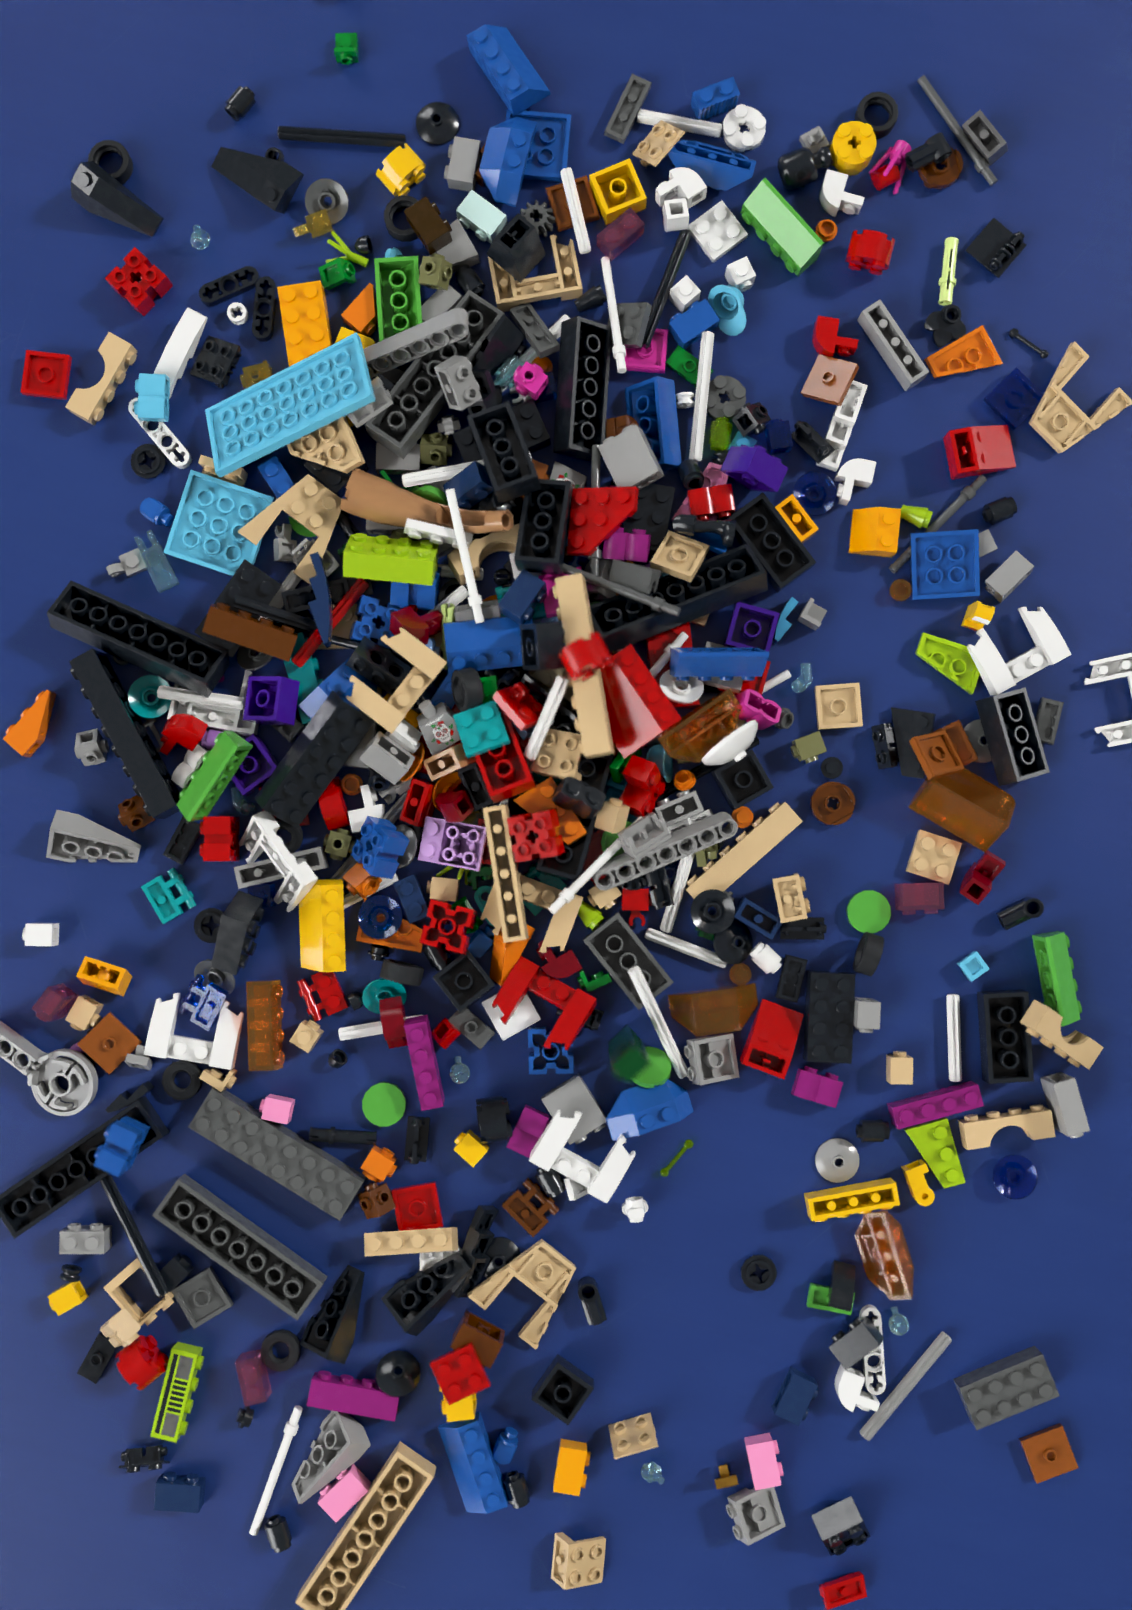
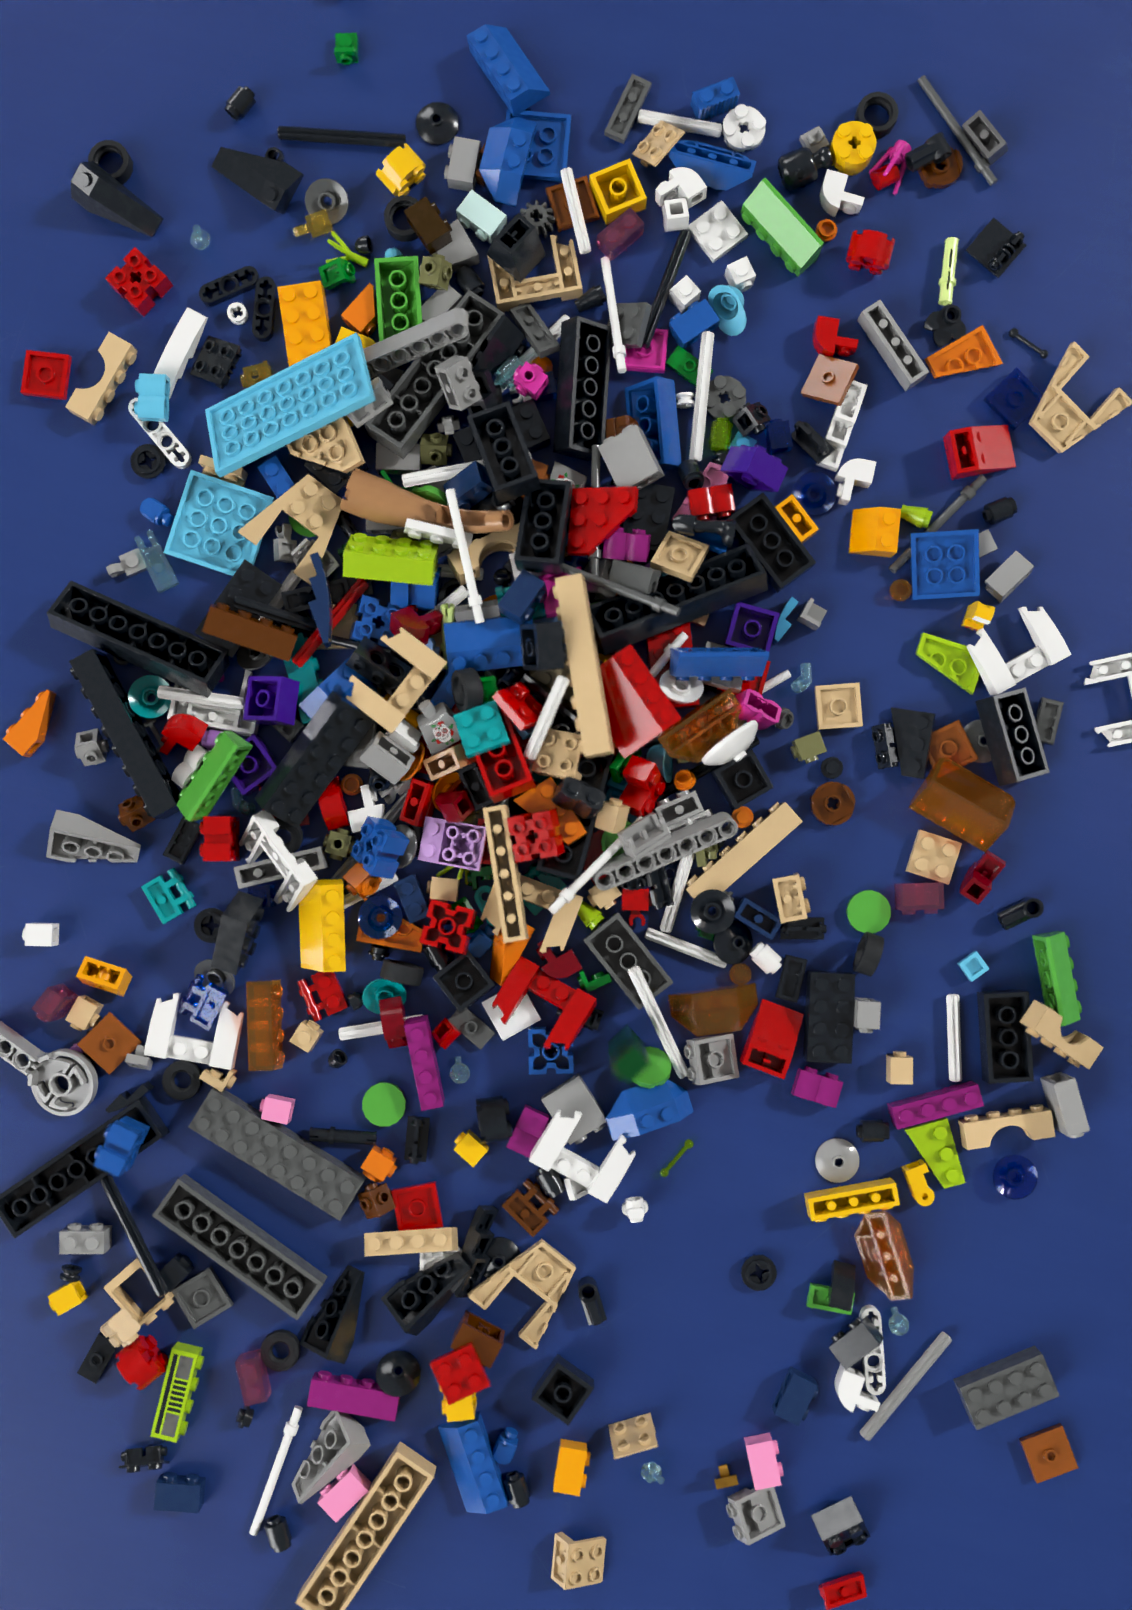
red brick [558,632,613,682] -> none
dark orange plate [909,730,965,780] -> none

